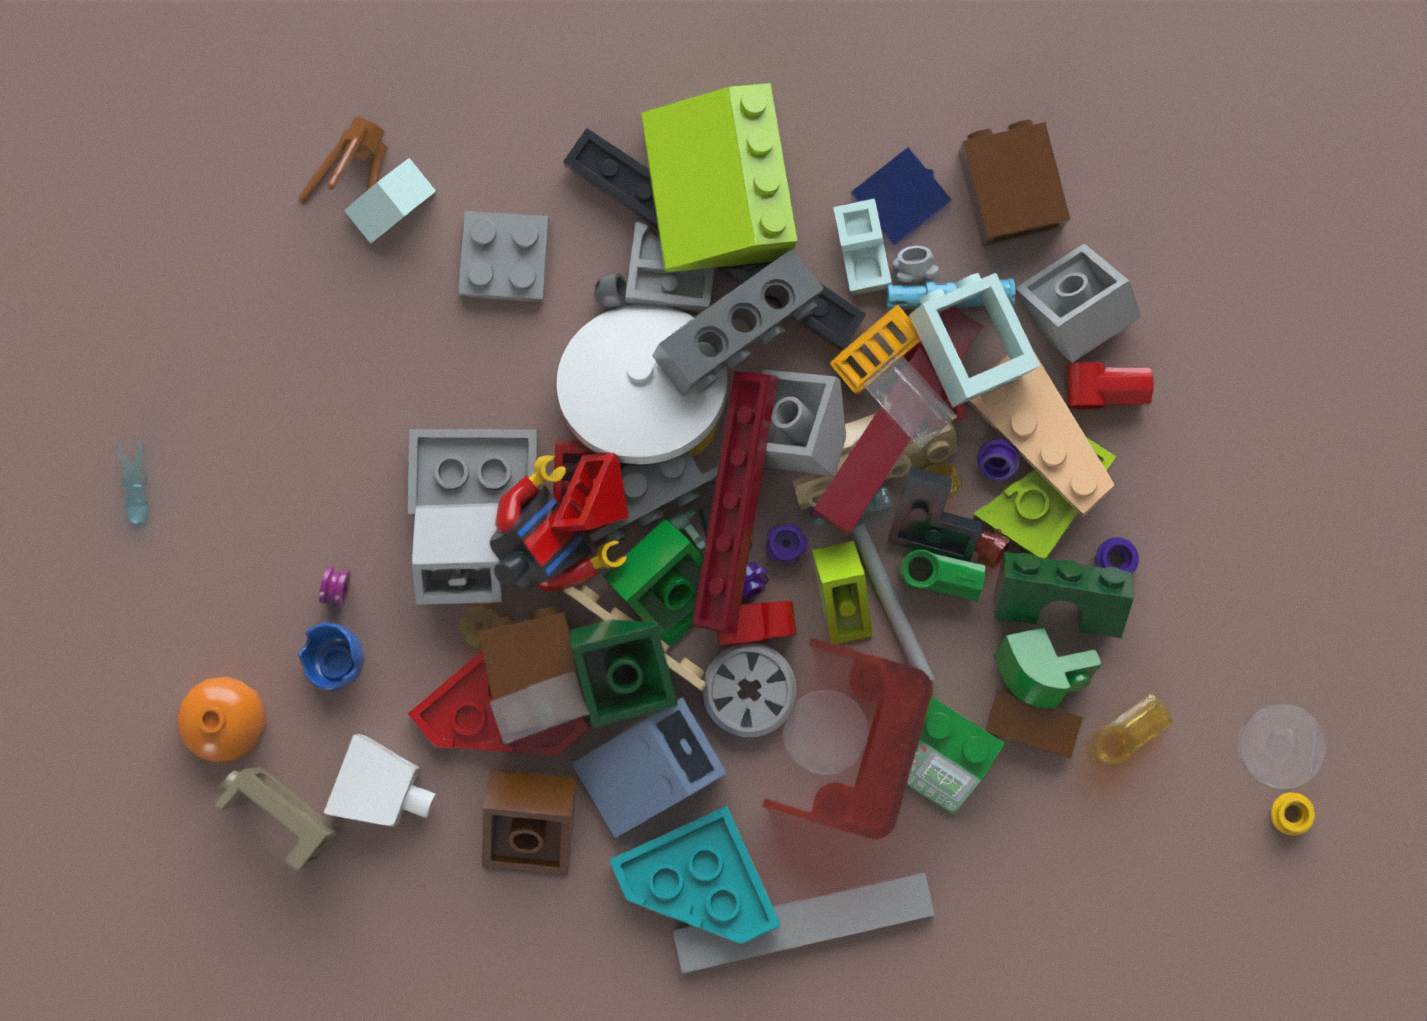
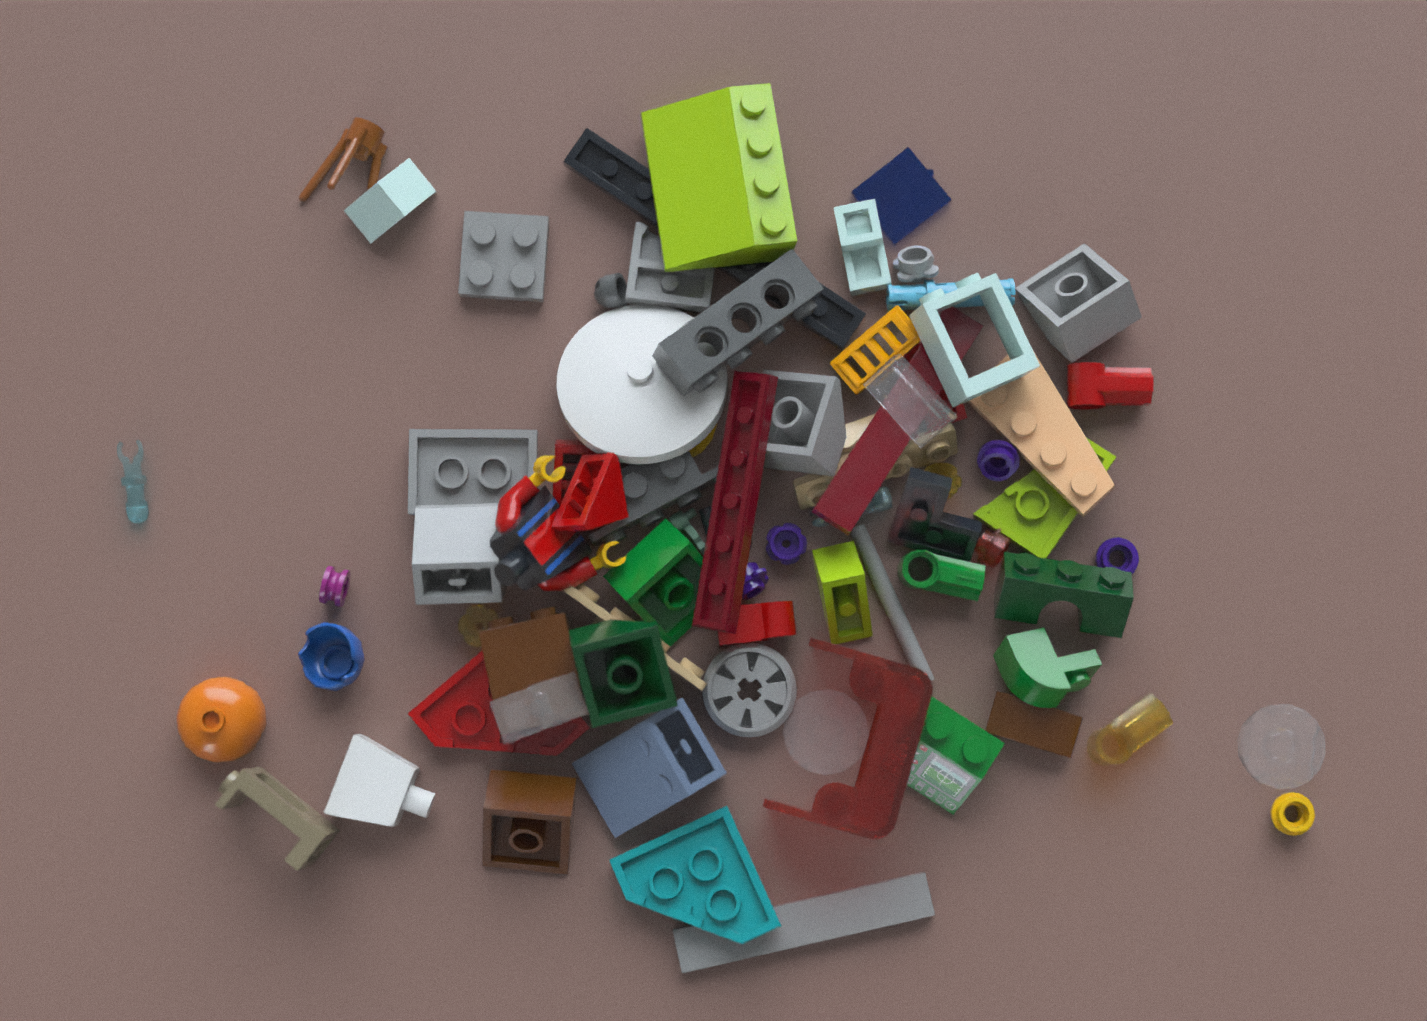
reddish brown brick [958,120,1070,247] -> none

